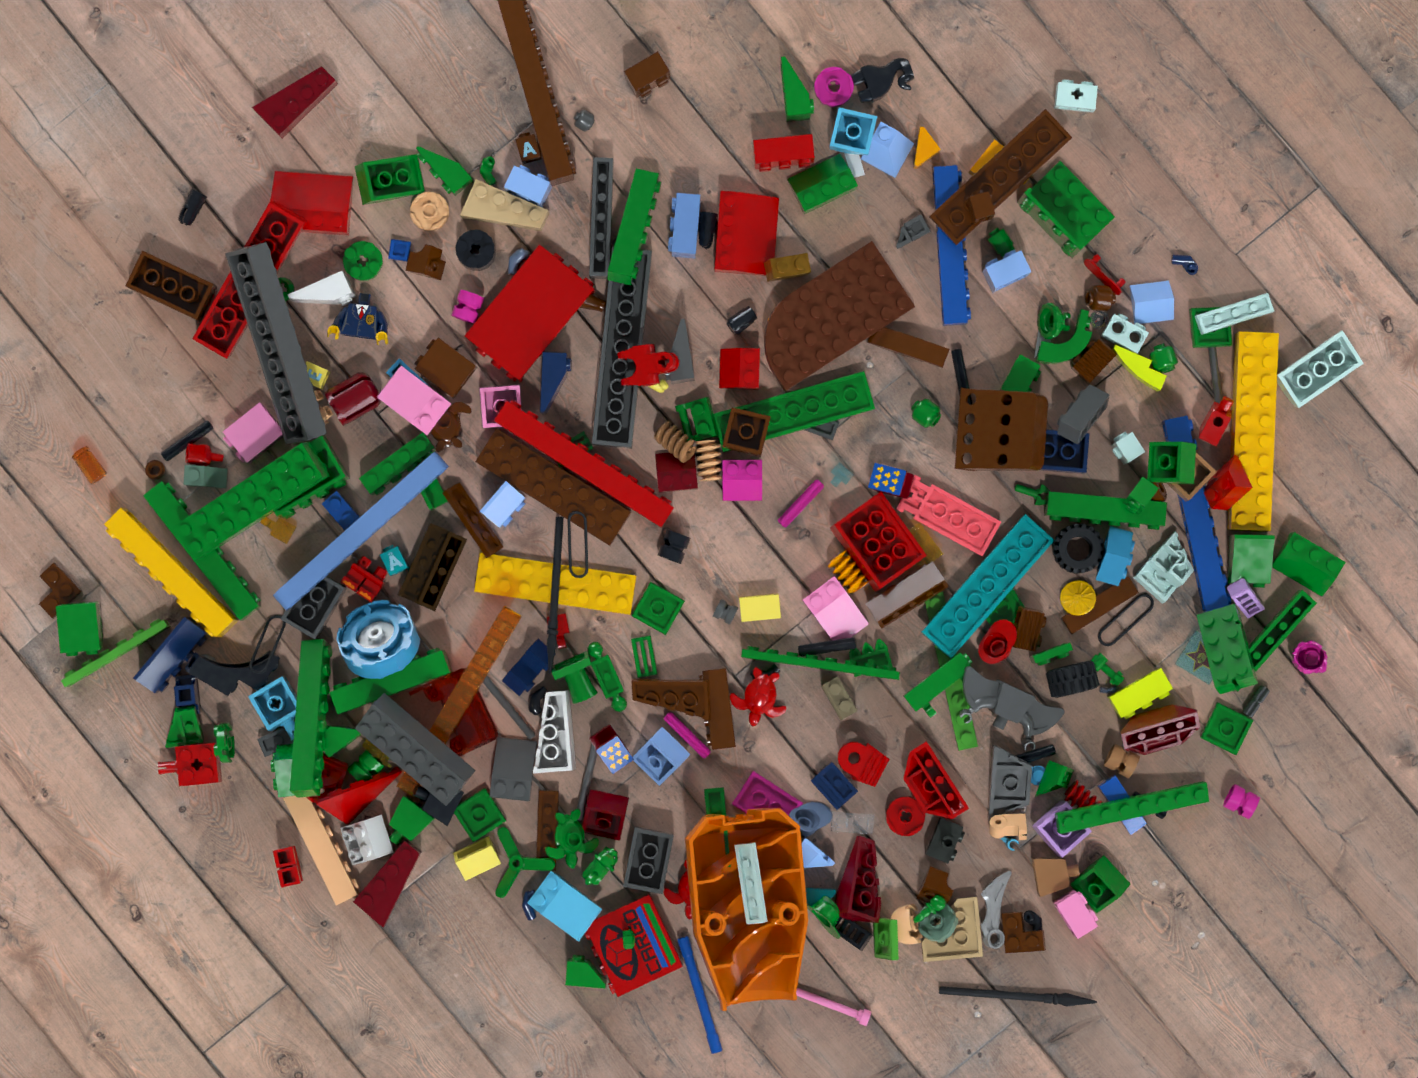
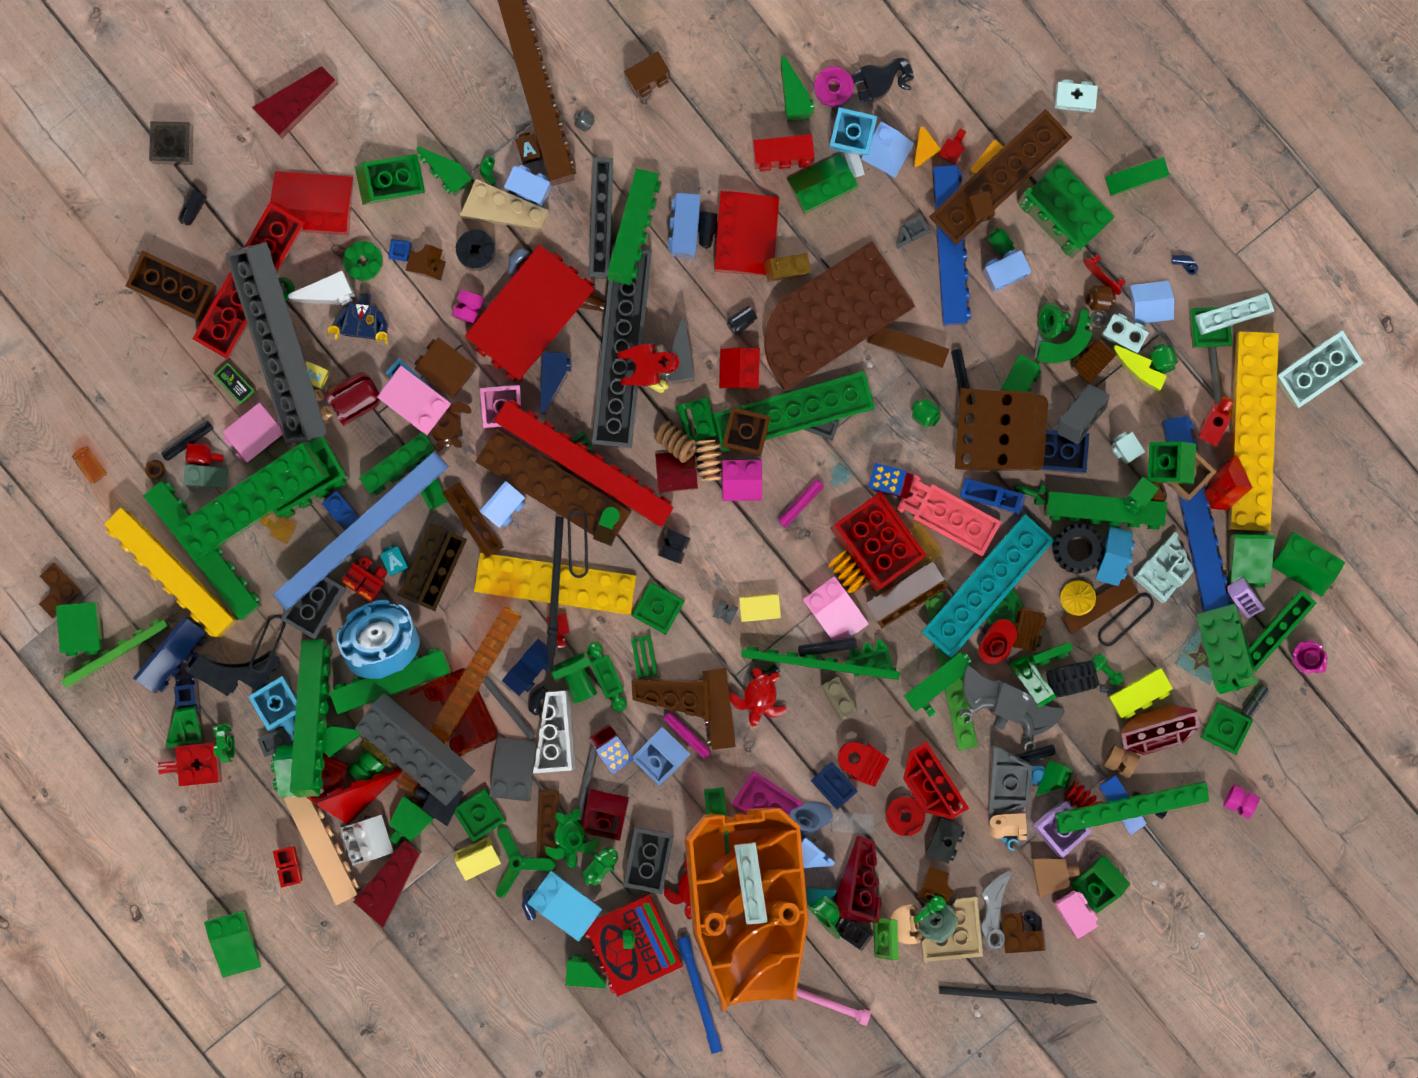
light nougat tile [410,192,449,231] -> none
none -> clear smoke brick [149,121,194,165]
none -> green slope [204,910,261,978]
none -> tile [214,363,256,405]
none -> leg [593,507,620,546]
none -> red plate [938,128,966,165]
none -> blue slope [960,478,1026,515]
none -> green plate [1009,654,1056,708]
none -> green slope [1105,157,1170,196]

